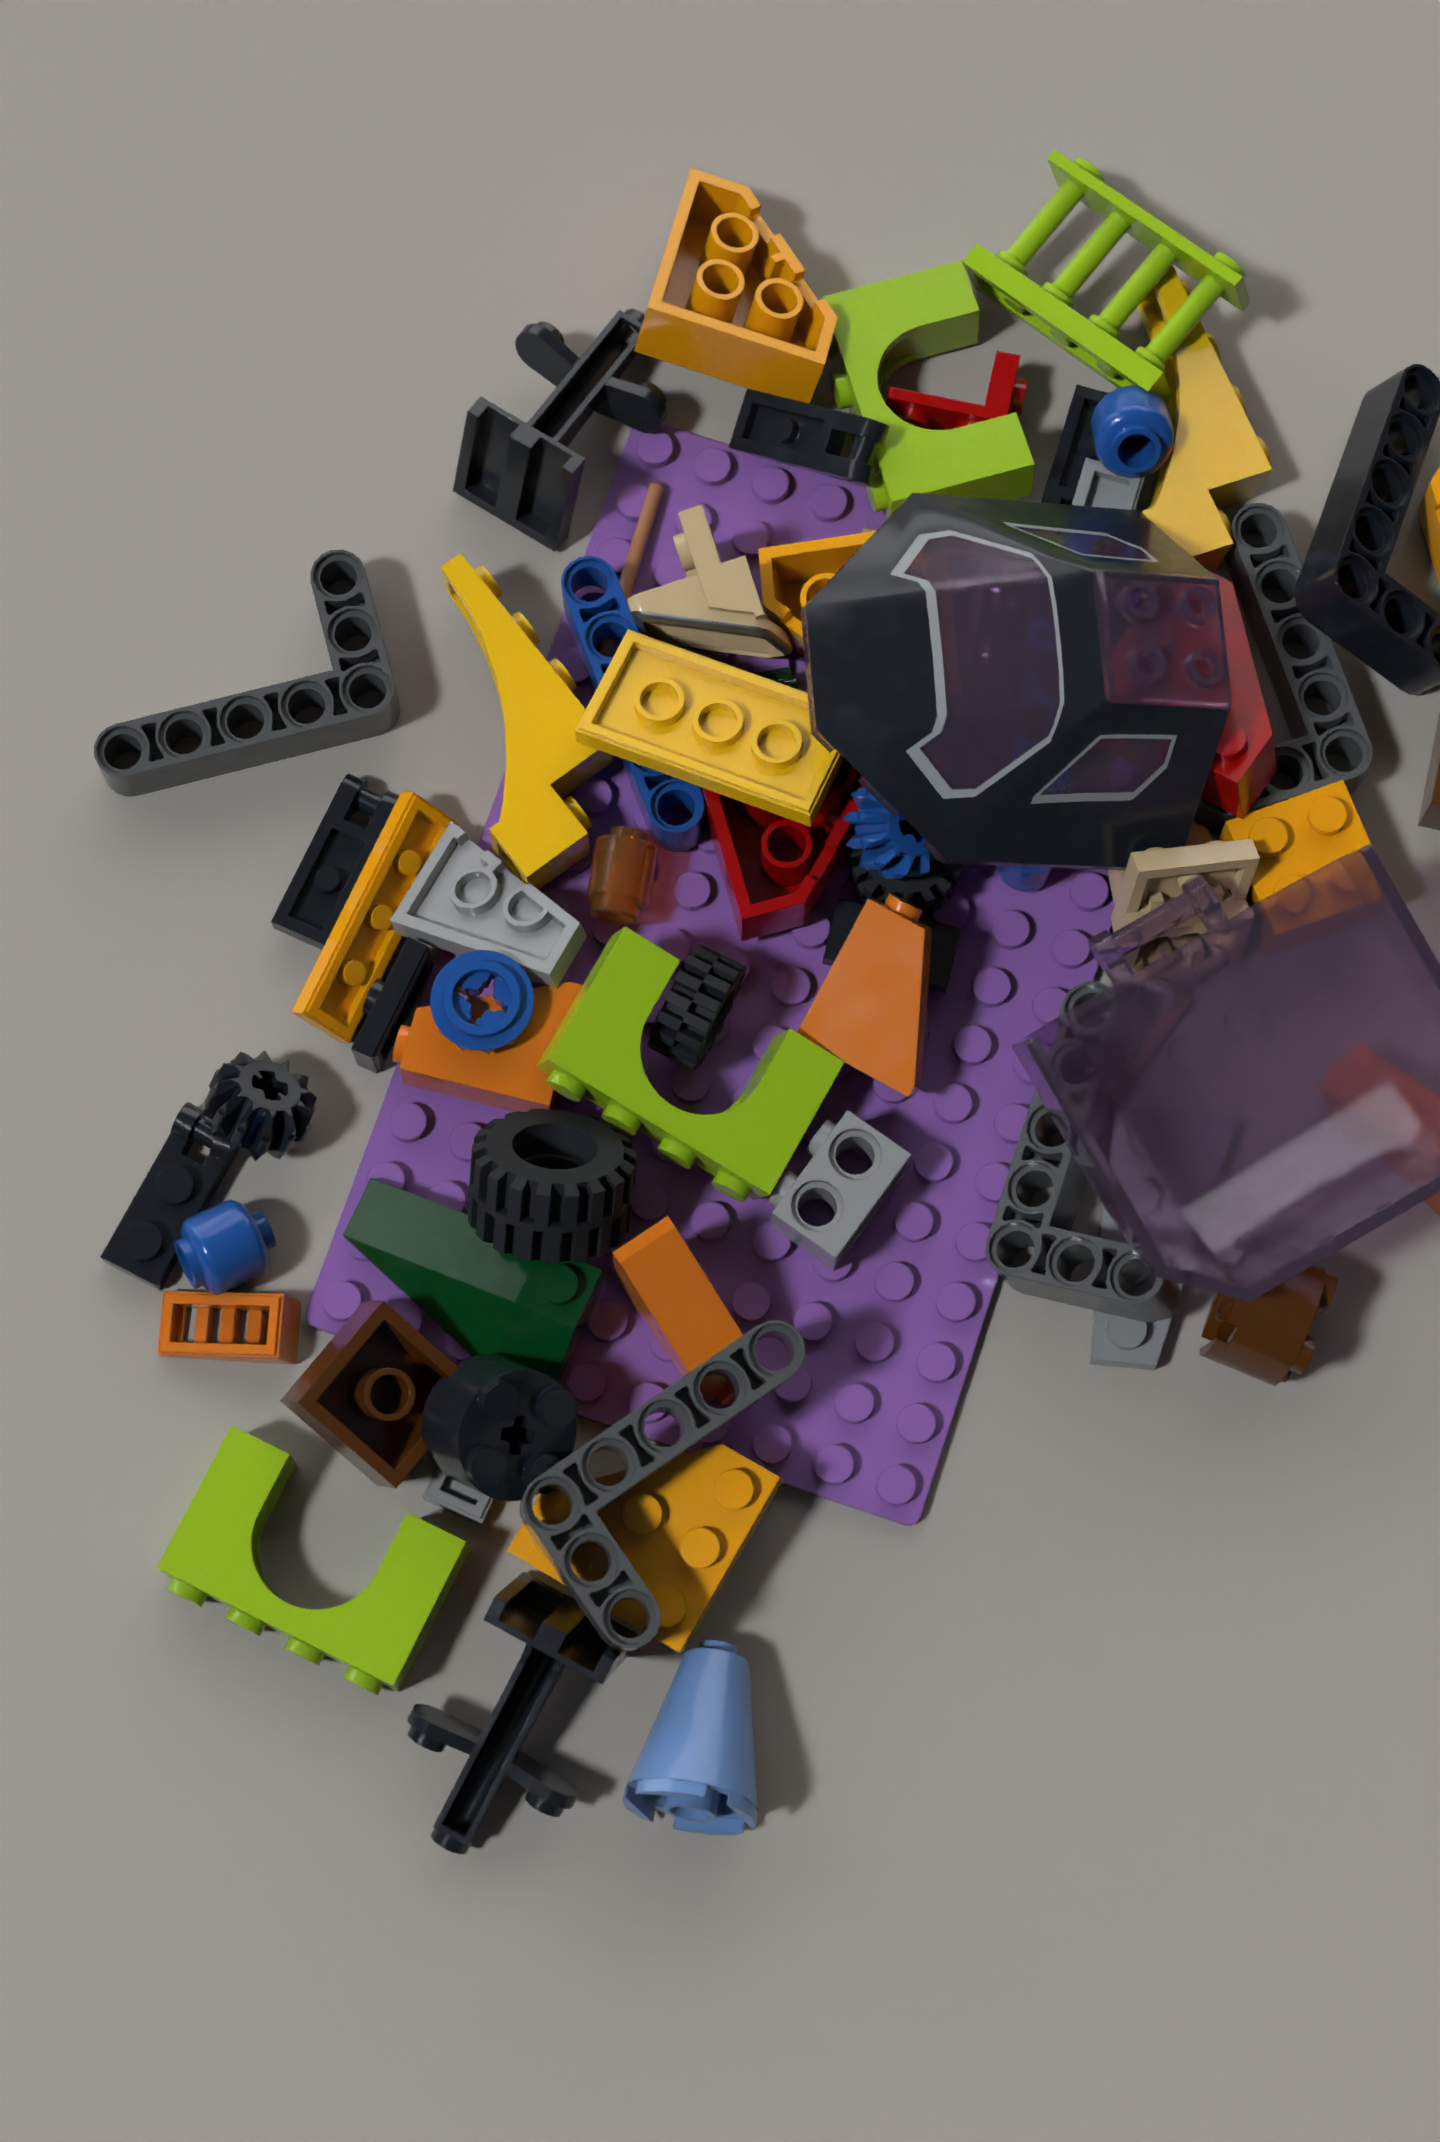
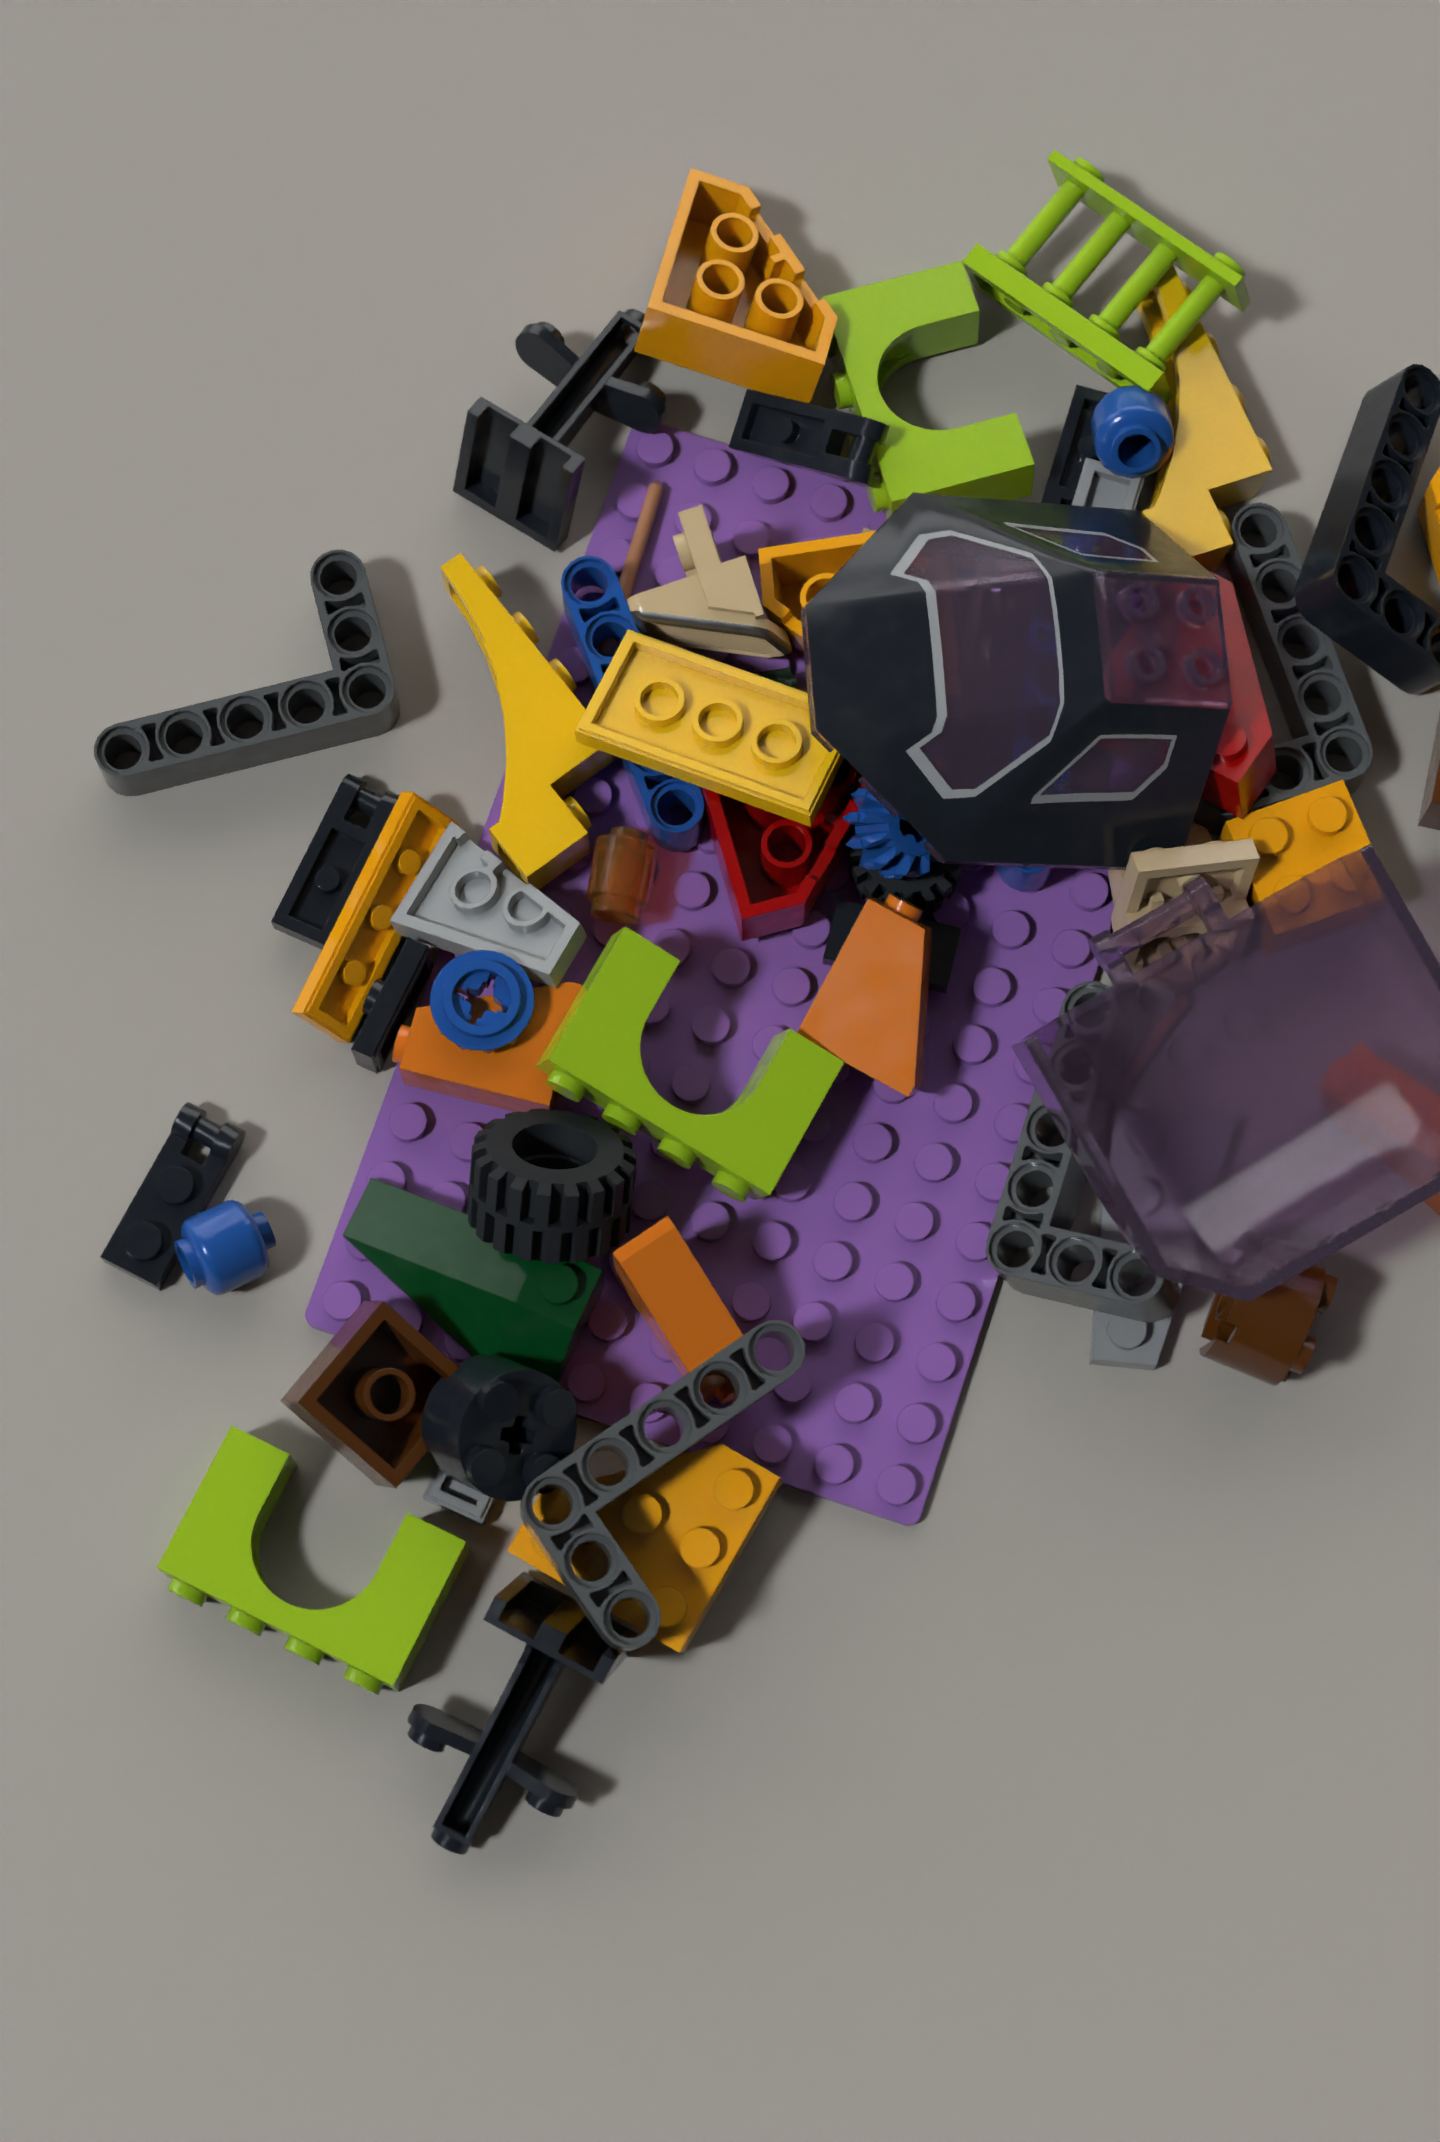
orange slope [157,1291,301,1364] -> none
black gear [203,1050,317,1161] -> none
medium blue cone [623,1640,758,1835] -> none
black tyre [648,944,746,1070] -> none
light grey brick [768,1110,911,1271] -> none
red bracket [885,351,1028,430] -> none

